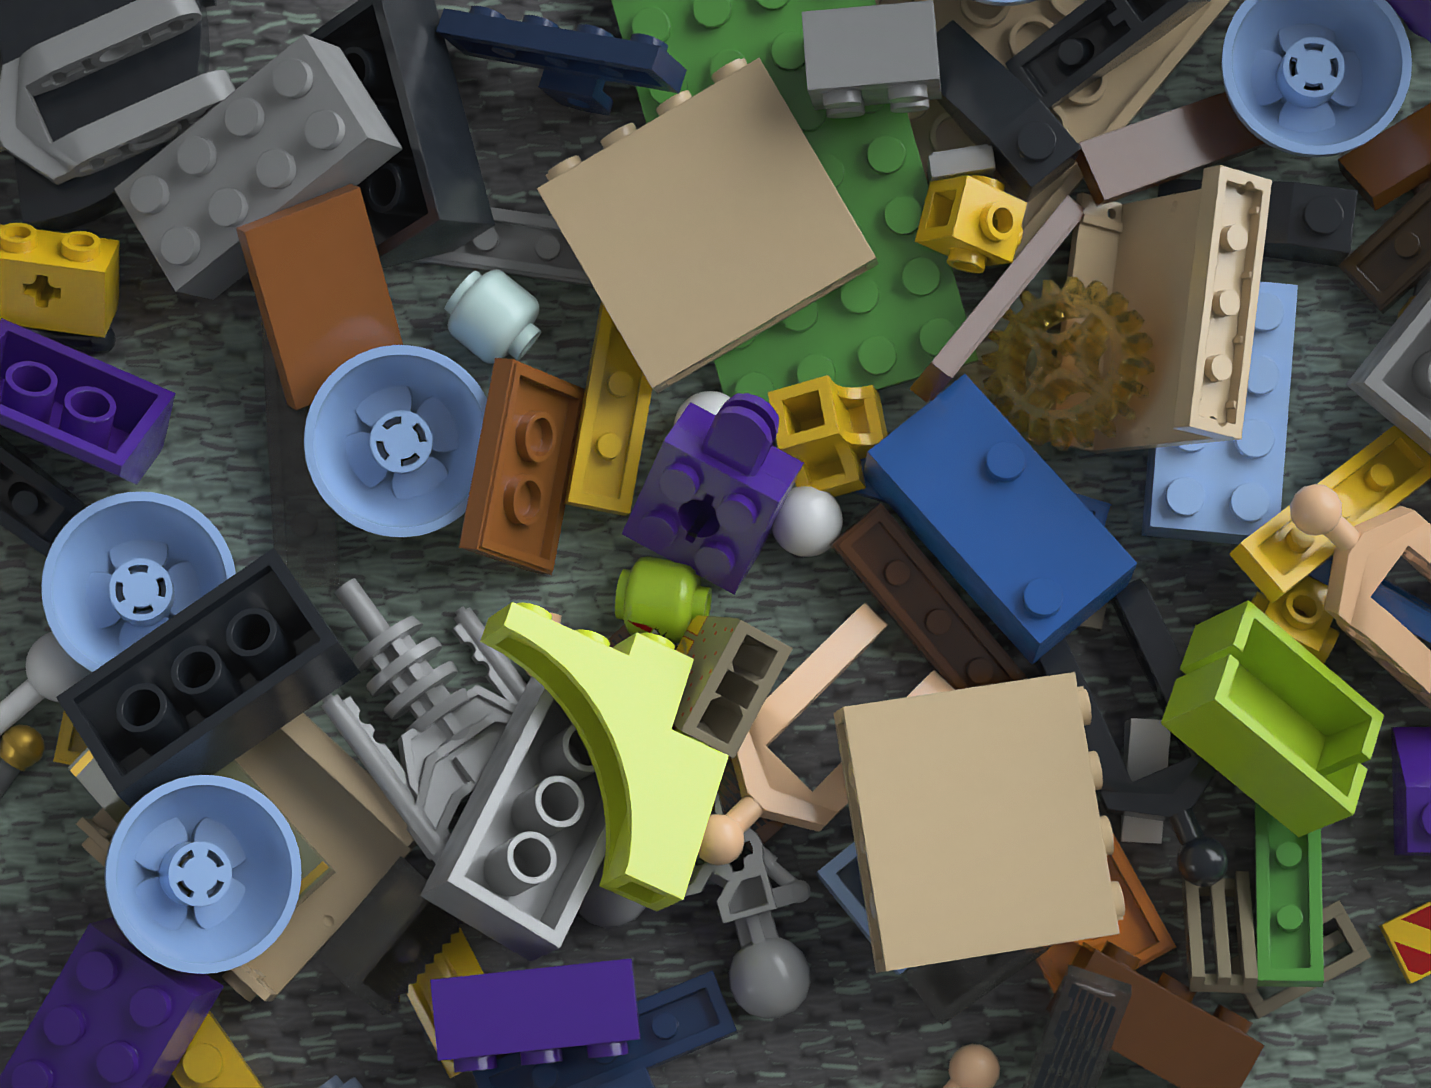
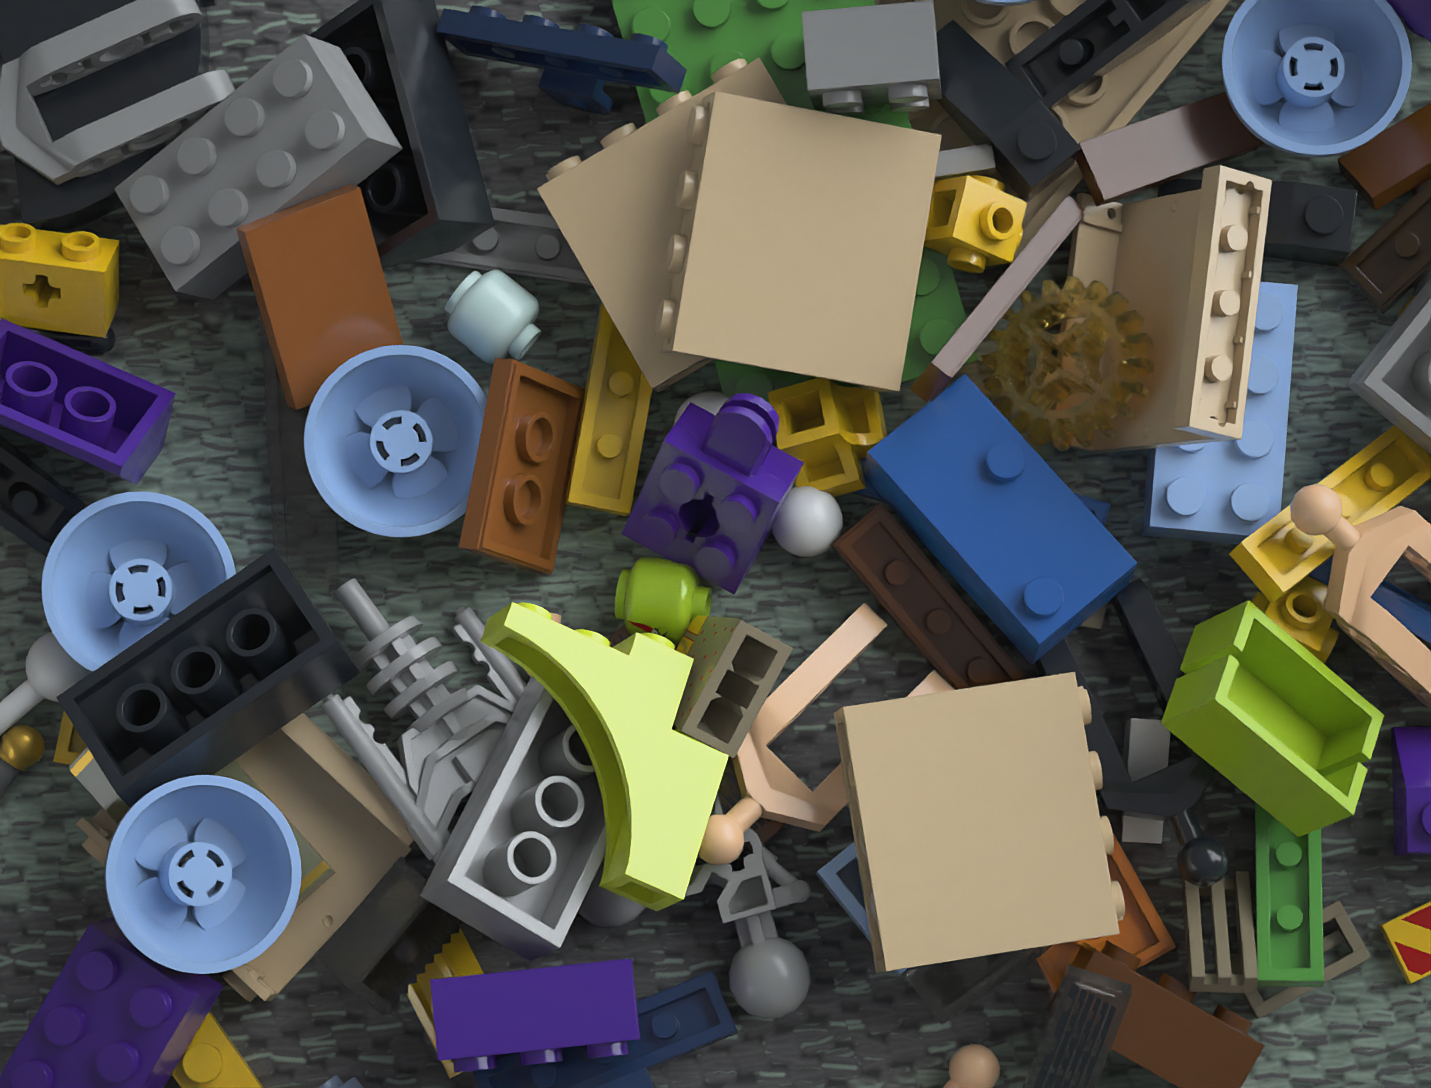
none -> tan panel [654,91,942,393]

